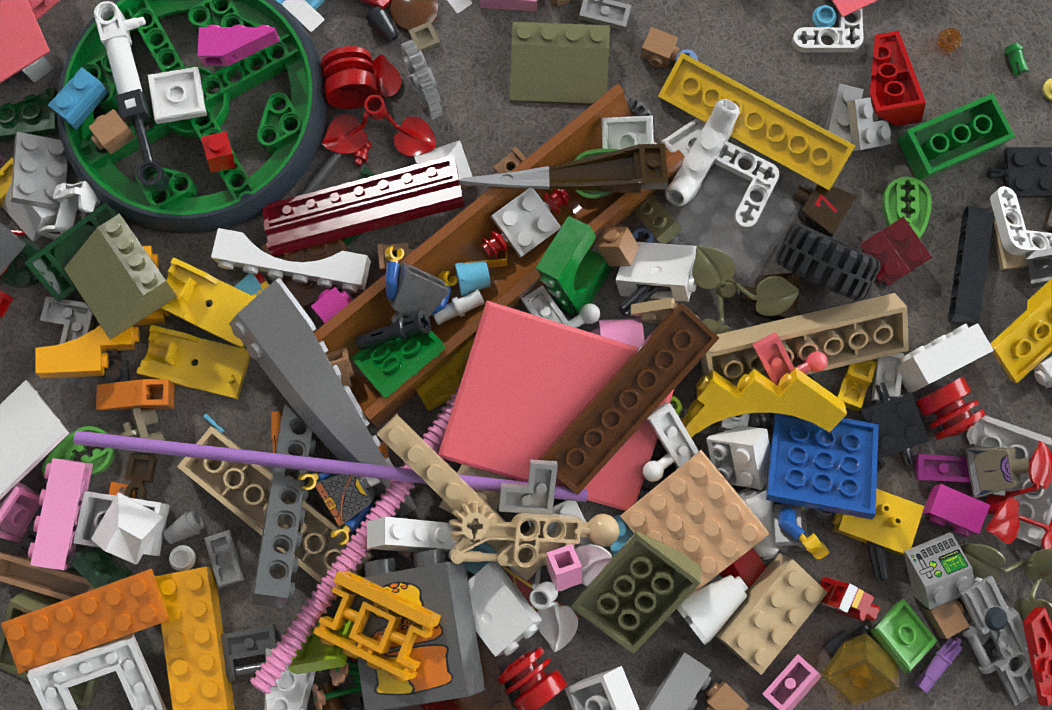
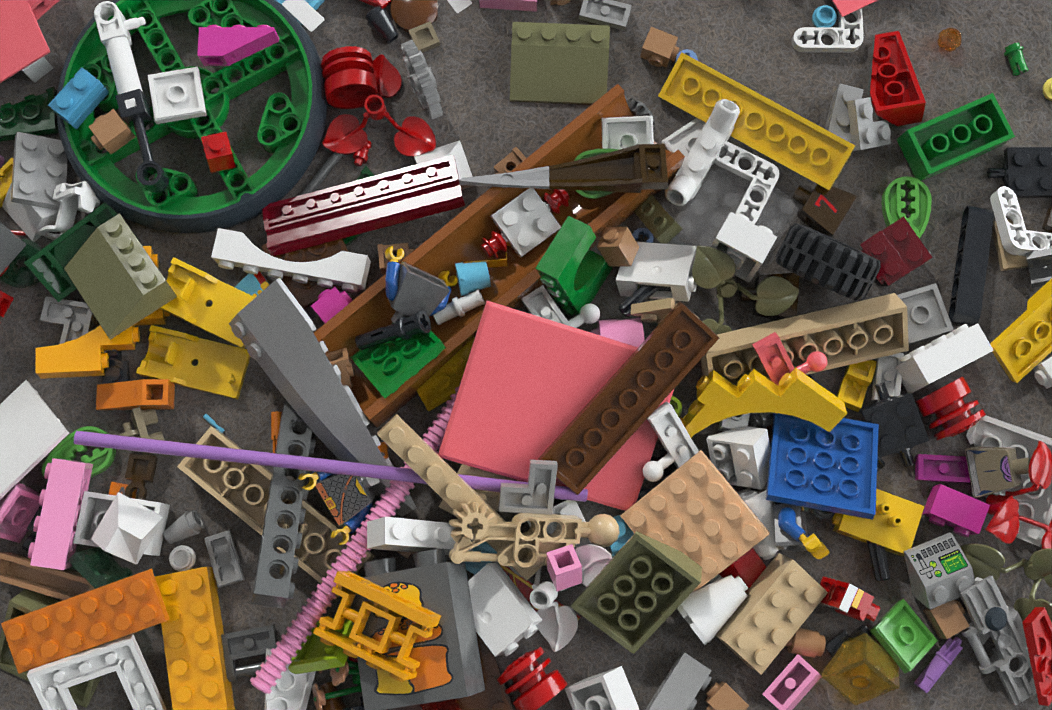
none -> white brick [711,212,777,283]
none -> medium nougat brick [785,628,826,658]
none -> light grey plate [897,283,954,345]

